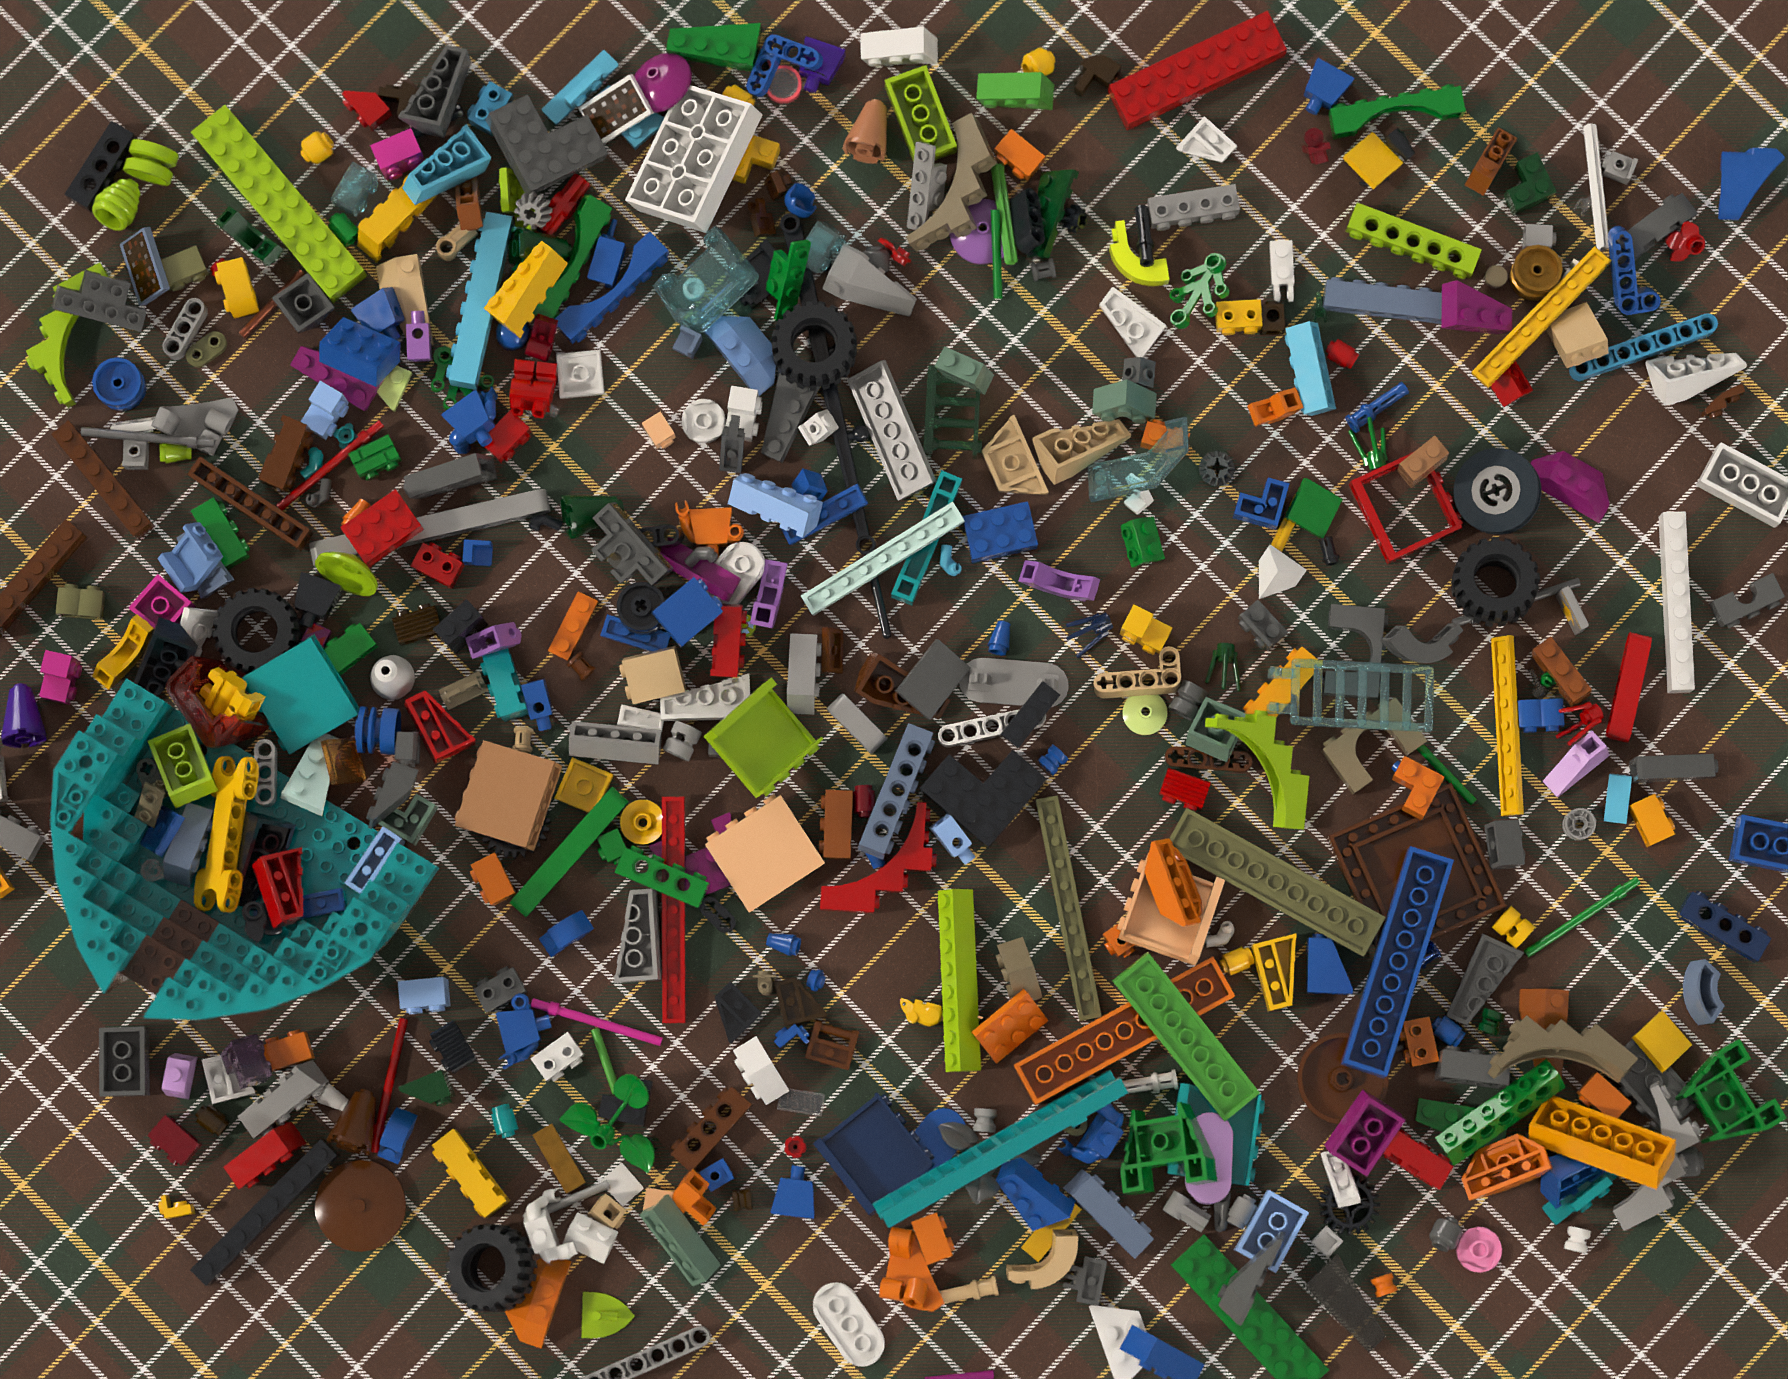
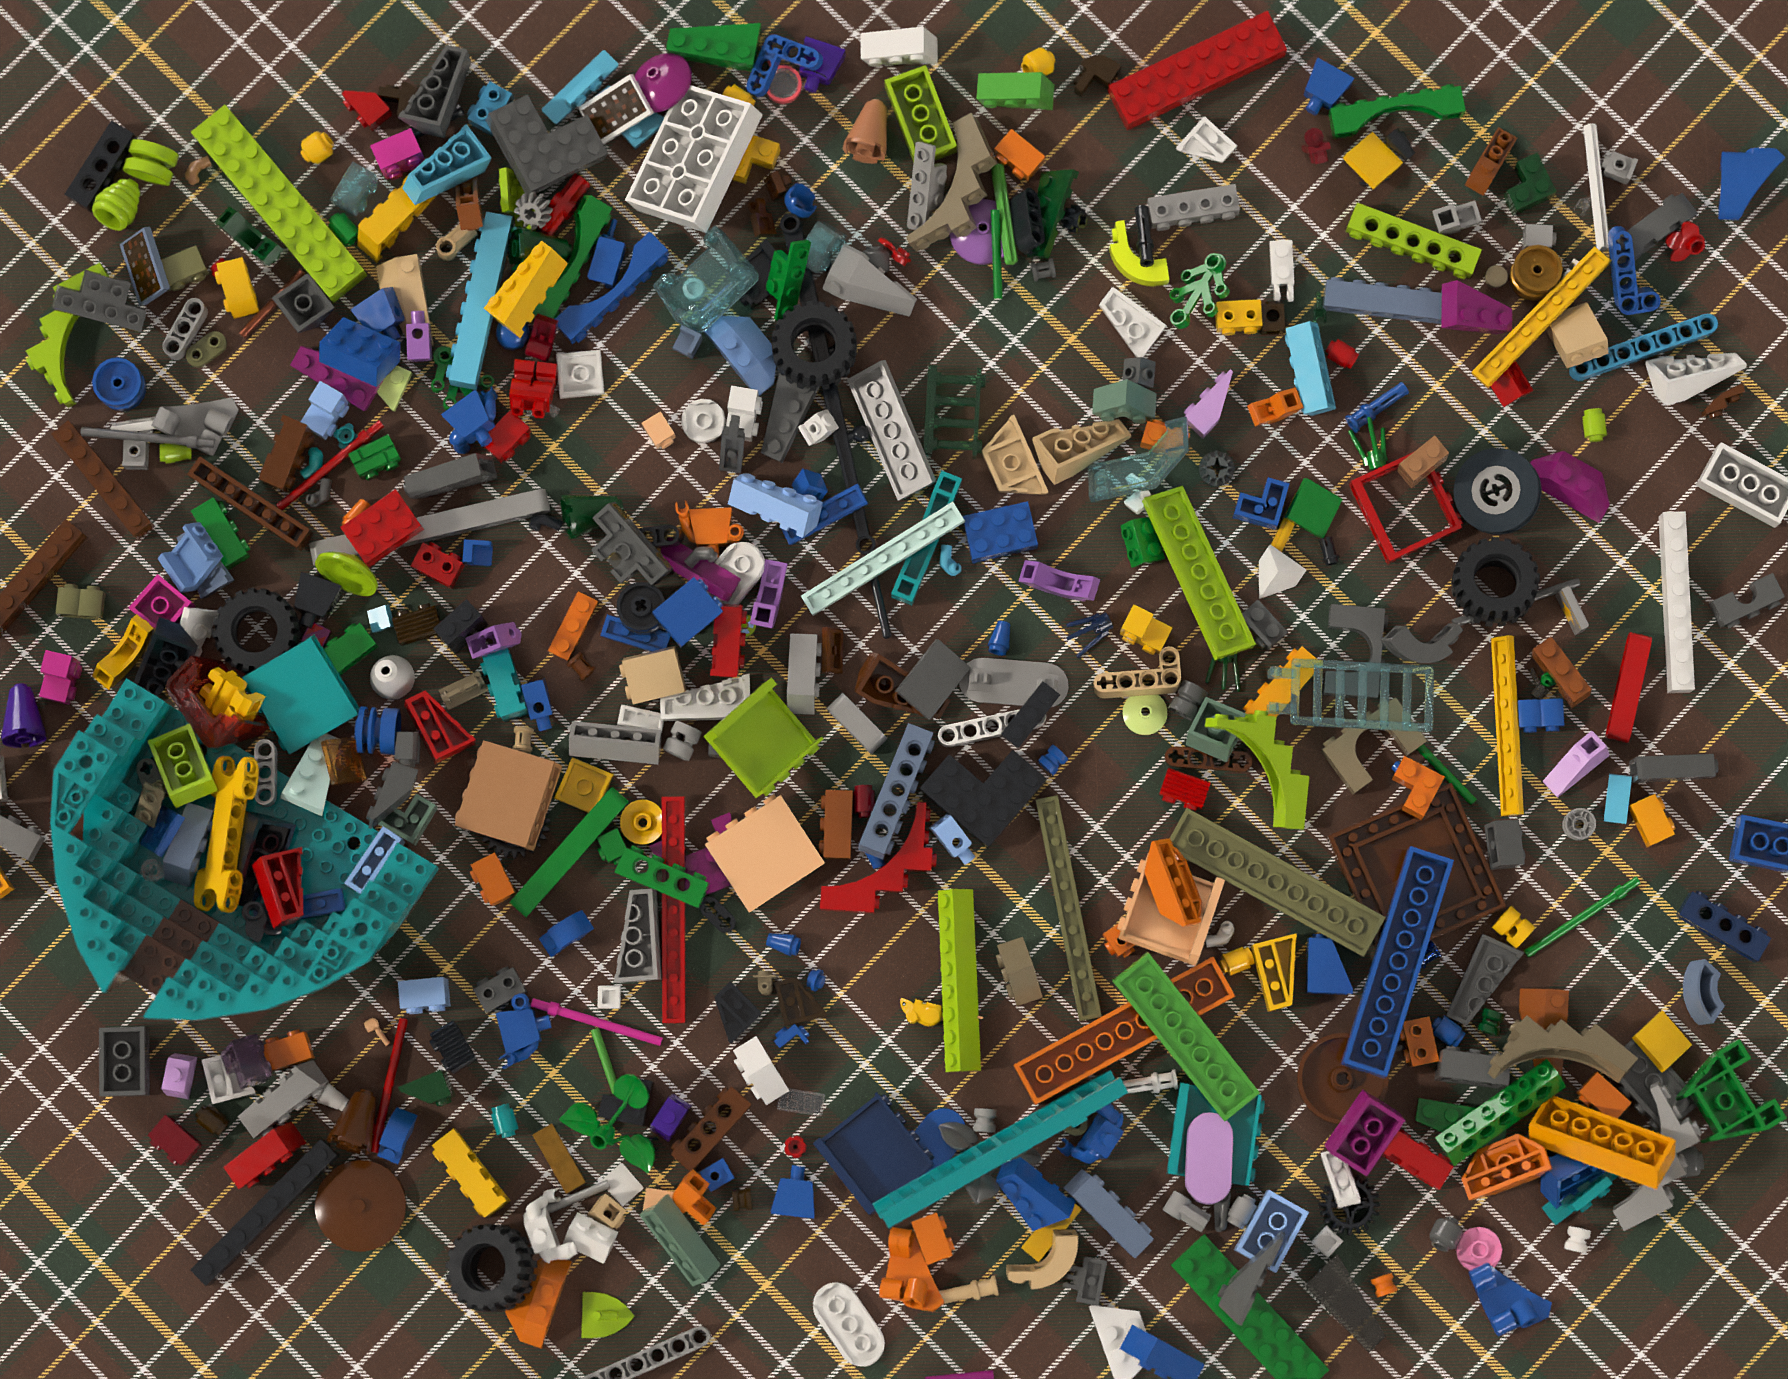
yellow bracket [158,1195,195,1219] -> none
white brick [531,1032,585,1082] -> none
reddish brown plate [805,1019,860,1071] -> none
sand green brick [935,346,994,395] -> none
orange plate [972,989,1049,1064] -> none
green wedge [1120,1102,1218,1195] -> none
red plant [1556,701,1604,745] -> none
none -> medium nougat arm [185,155,212,185]
none -> light nougat hand [364,1018,390,1046]
none -> tile [367,605,394,633]
none -> white tile [598,986,621,1009]
none -> dark purple torso [650,1094,692,1142]
none -> lime plate [1142,486,1256,660]
none -> lavender slope [1183,369,1233,439]
none -> light grey brick [1432,201,1482,235]
none -> blue panel [1468,1263,1552,1337]
none -> lime brick [1582,408,1607,442]

